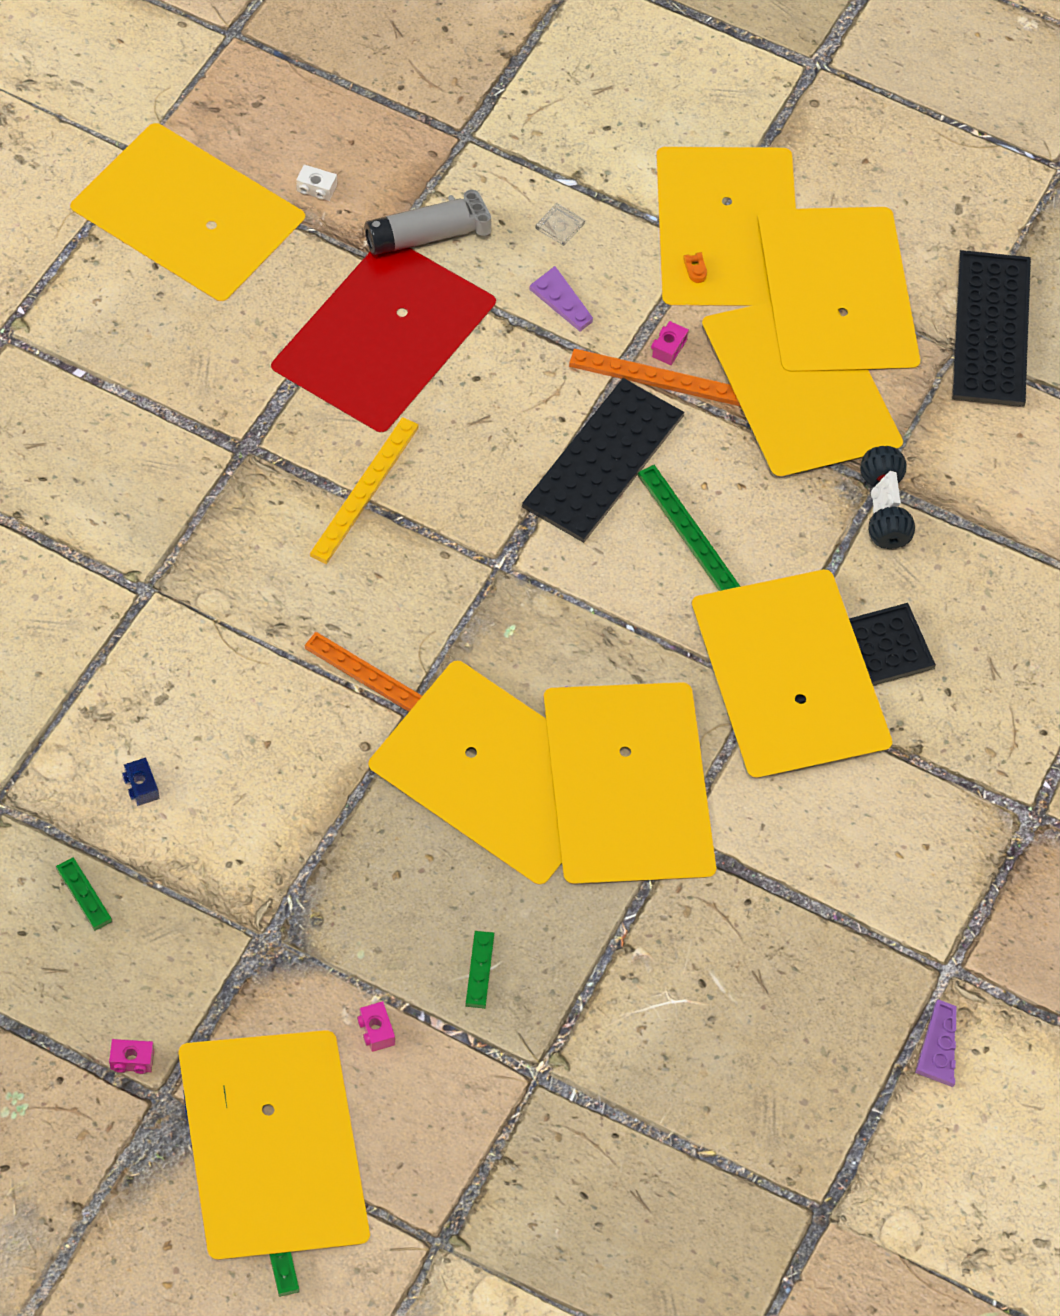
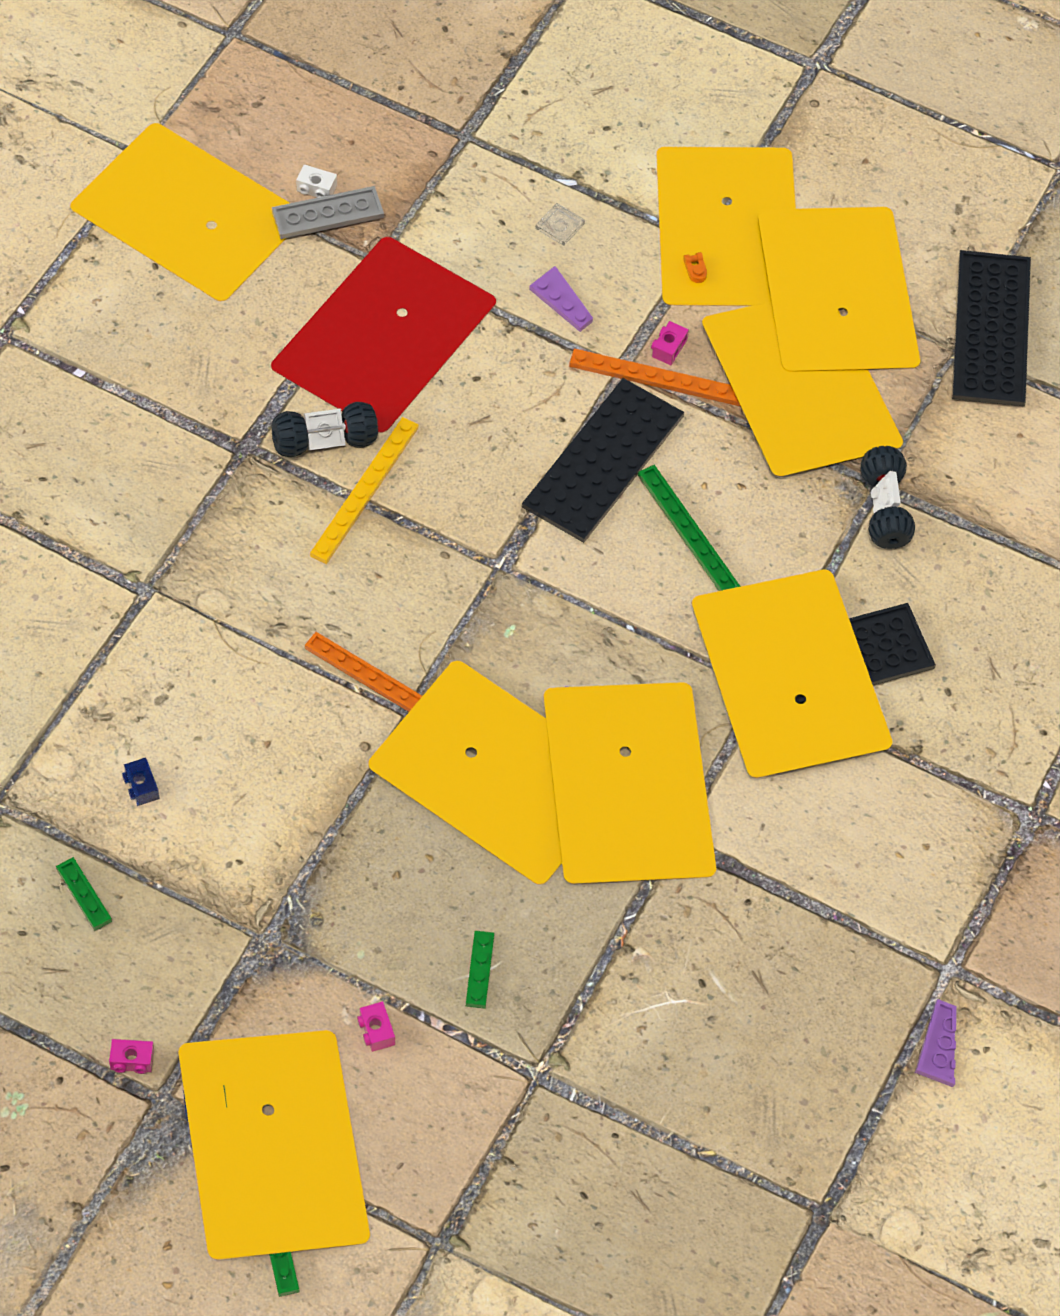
light grey piece [364,190,492,256] -> none
none -> black plate [271,402,378,457]
none -> light grey plate [272,186,384,239]

